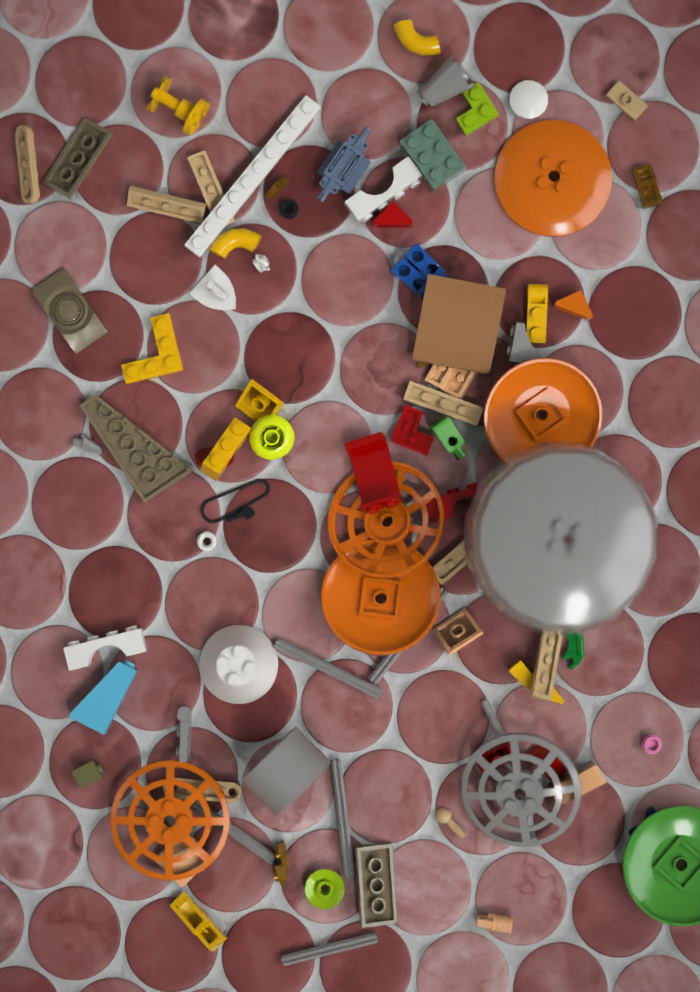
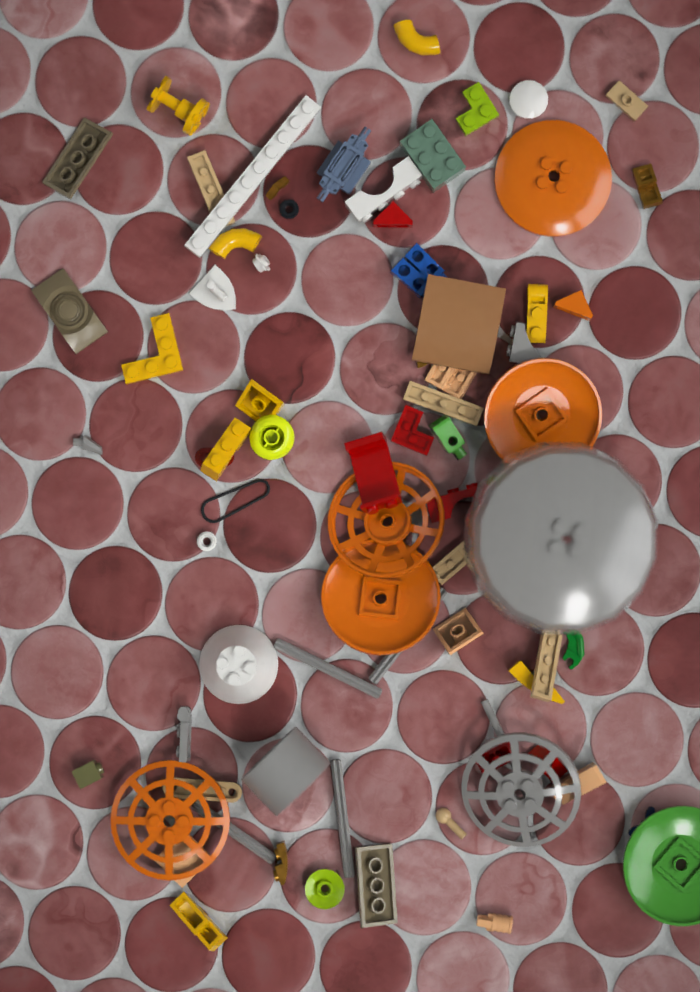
tan plate [15,125,40,203] -> none
white arch [63,625,148,671] -> none
medium azure slope [69,660,138,735] -> none
dark tan wing [79,394,193,504] -> none
tan plate [127,186,207,224] -> none
black hand [227,507,255,523] -> none
light grey axle [281,932,378,966] -> none
light grey cone [419,54,475,106] -> none
bright pink plate [642,734,662,754] -> none

